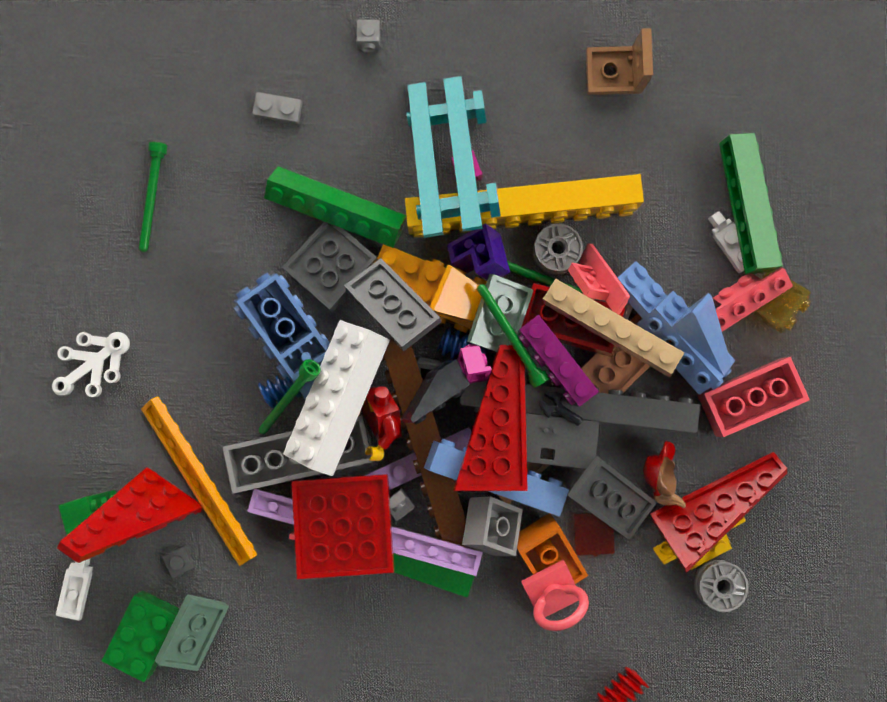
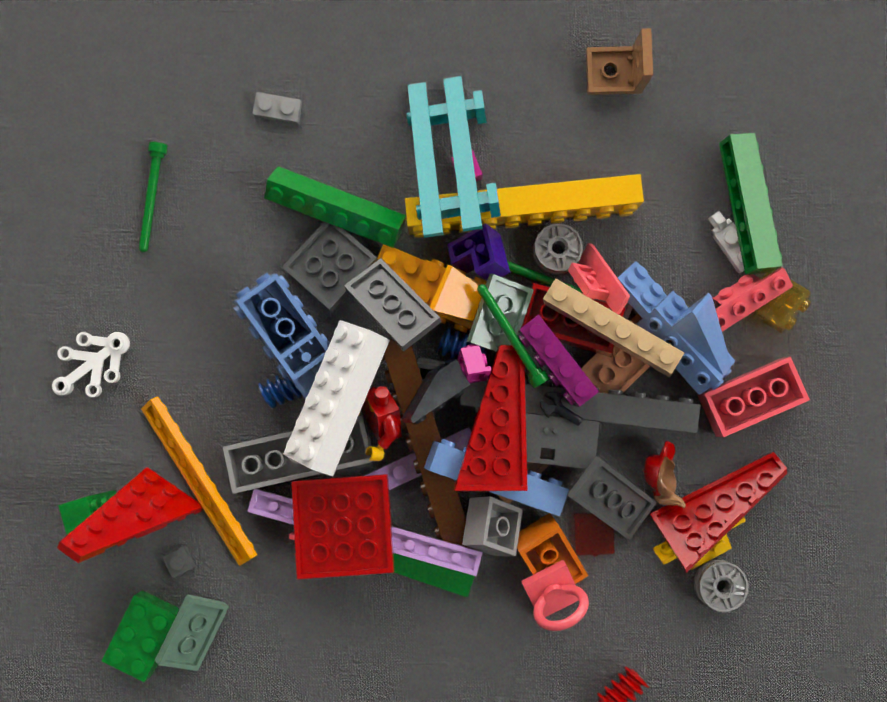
white hinge [56,558,93,621] -> none
green piece [258,359,321,434] -> none
light grey bracket [356,20,380,52] -> none
light grey bracket [390,488,415,521] -> none

